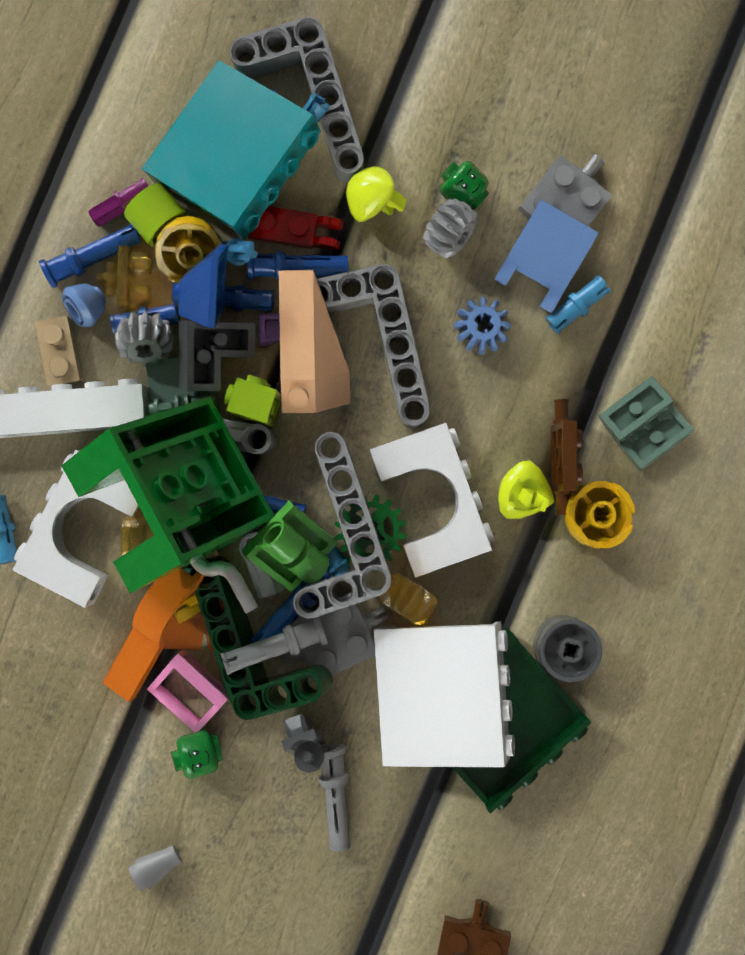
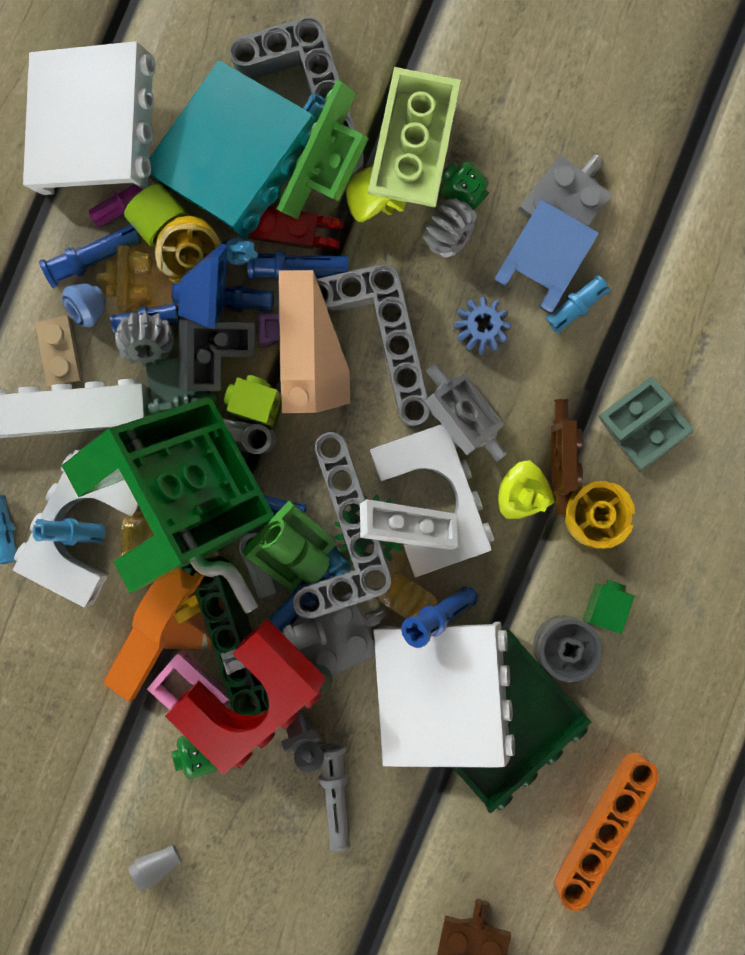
none -> white panel [23,41,156,195]
none -> dark azure pin [33,518,105,545]
none -> red arch [165,618,326,775]
none -> bright green bracket [277,80,369,219]
none -> white plate [360,500,458,550]
none -> yellowish green slope [368,67,461,207]
none -> blue pin [401,586,478,648]
none -> light grey plate [425,363,507,462]
none -> orange beam [554,753,659,911]
none -> green brick [583,579,635,634]

